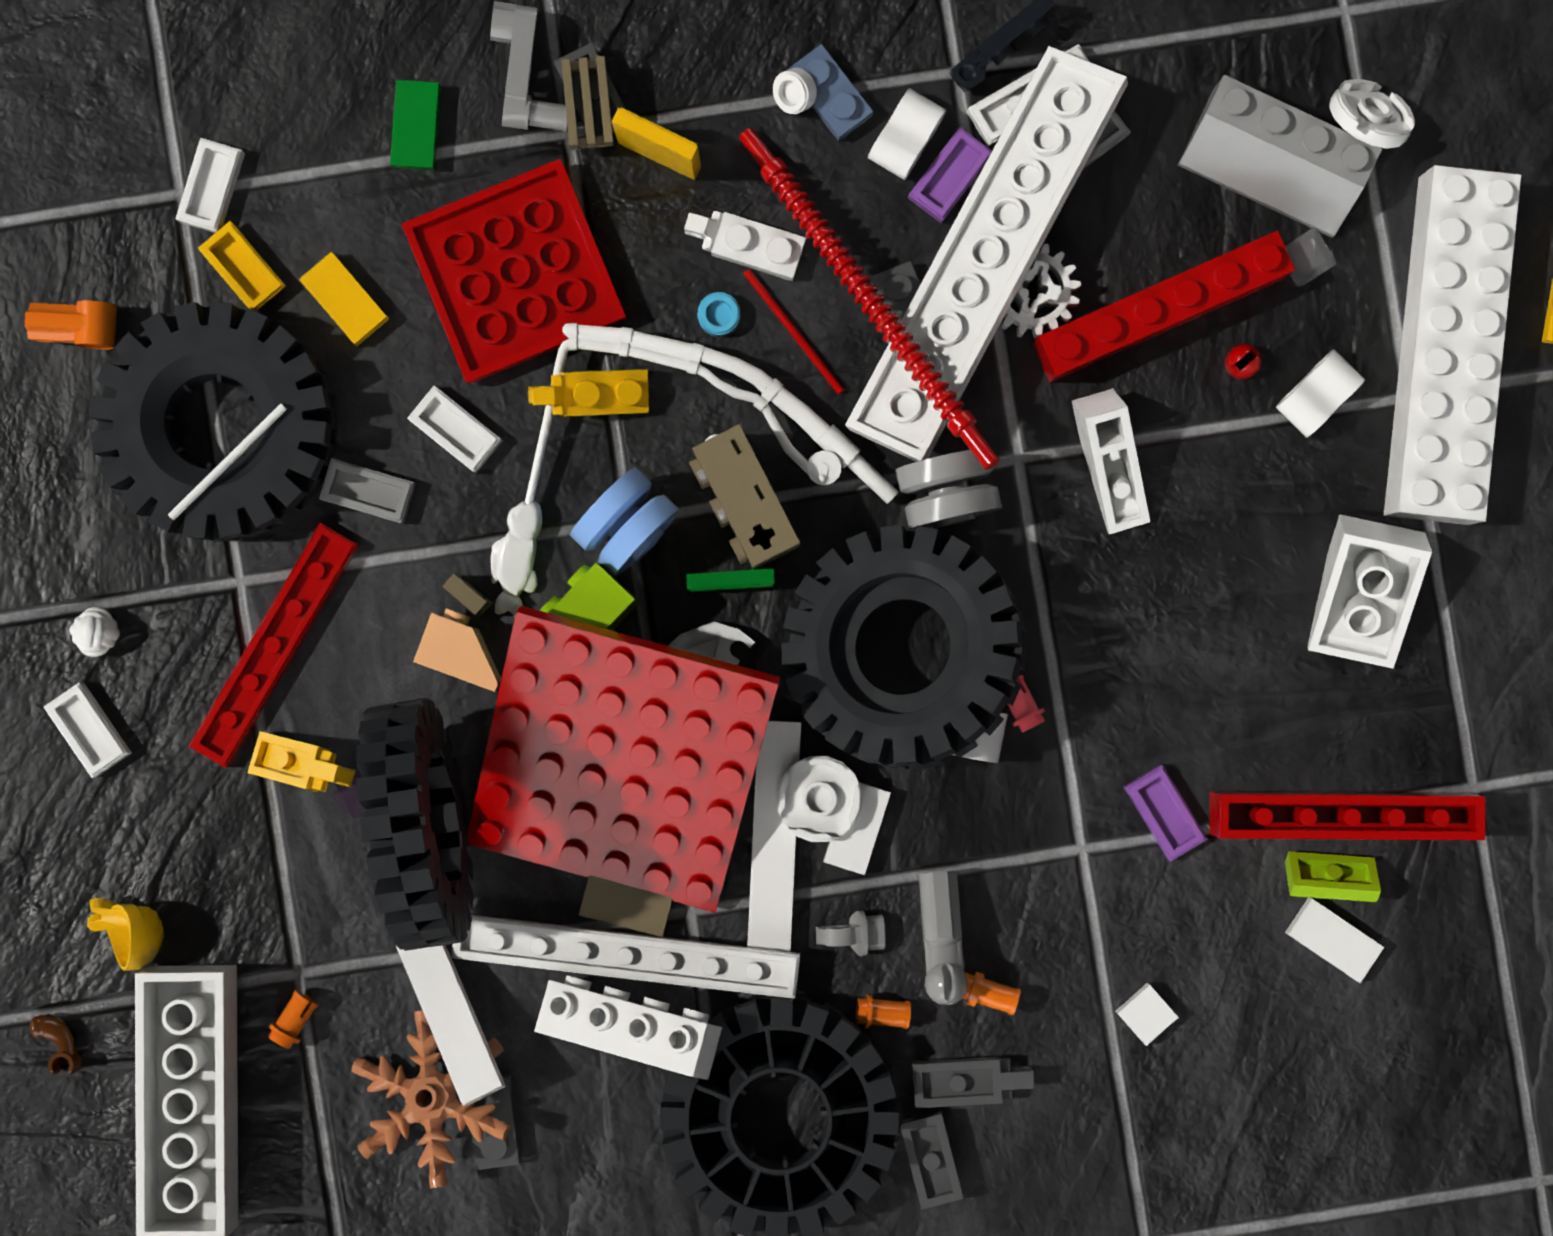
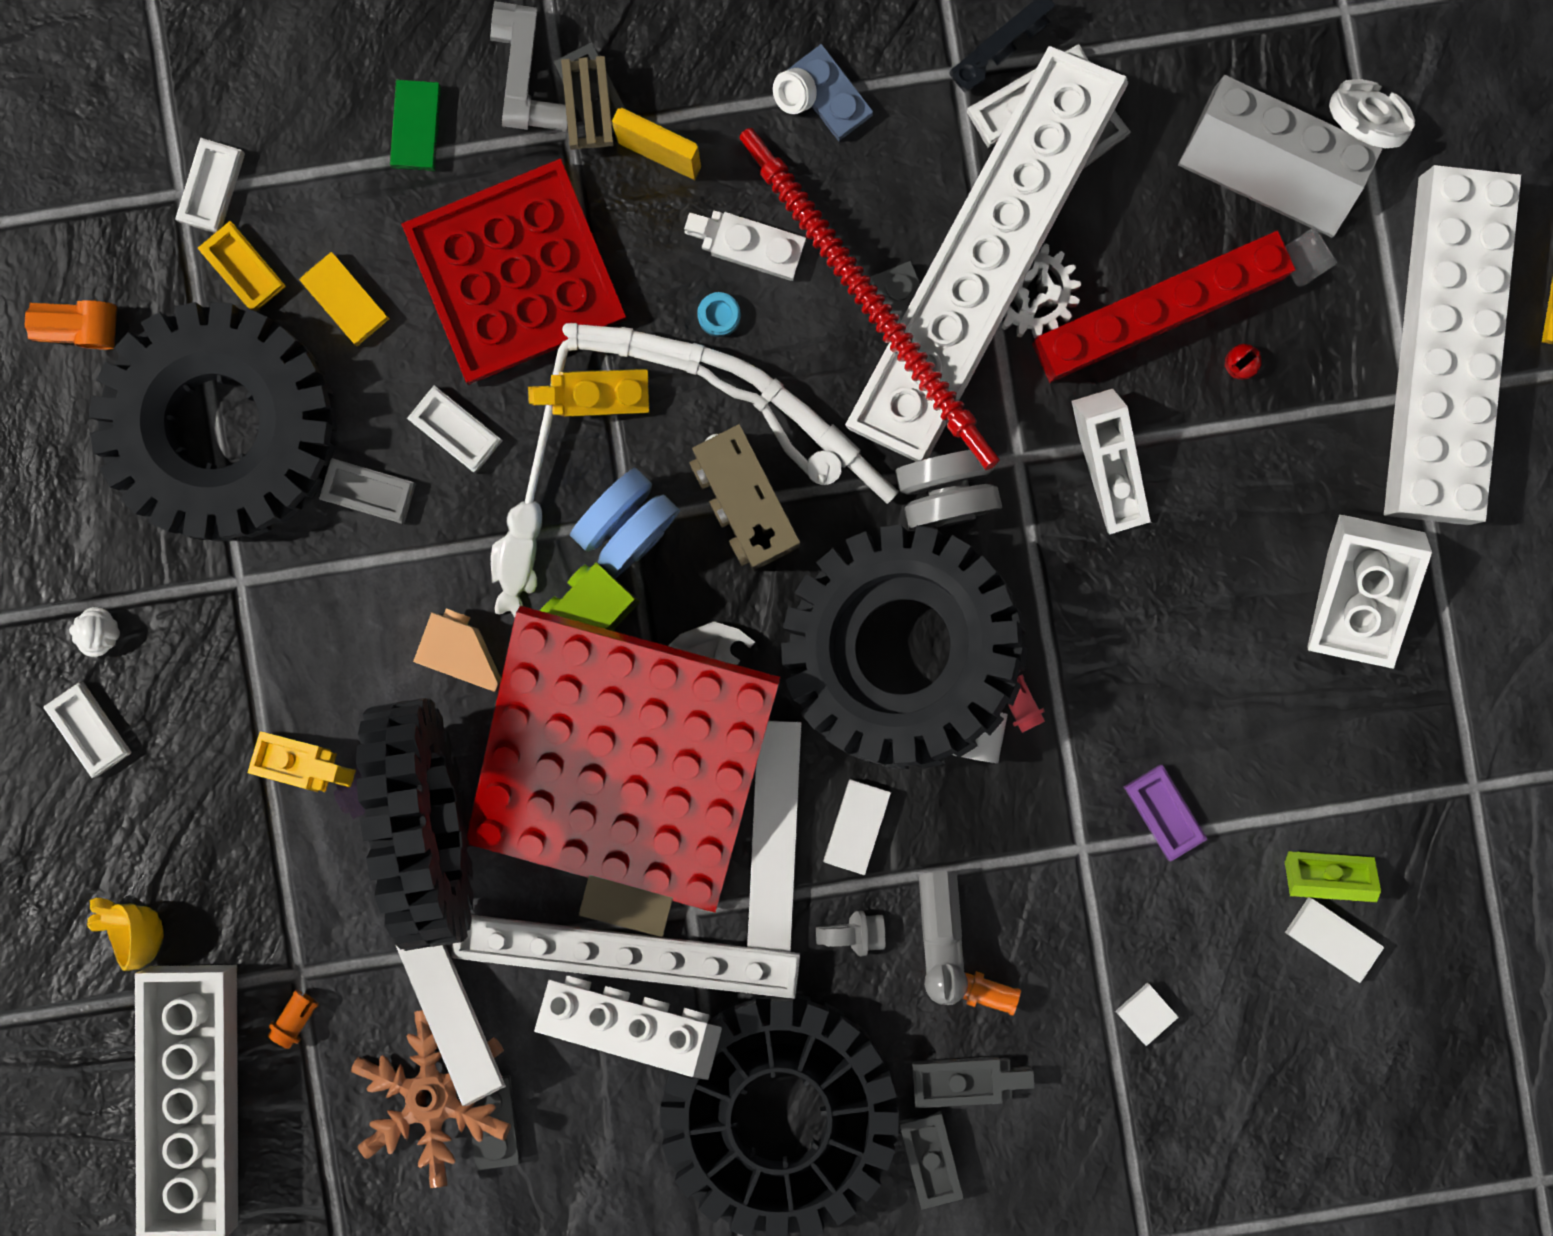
reddish brown arm [30,1014,82,1075] -> none
white axle [168,403,287,520] -> none
red tile [189,523,360,768] -> none
dark tan tile [442,573,492,616] -> none
green tile [686,568,775,593] -> none
red axle [743,269,845,395] -> none
white tile [777,756,862,842] -> none
orange pin [855,994,911,1029] -> none
white axle [868,88,947,180] -> none
medium lavender tile [908,127,992,224] -> none
red brick [1209,791,1485,840] -> none
white axle [1276,349,1365,437] -> none

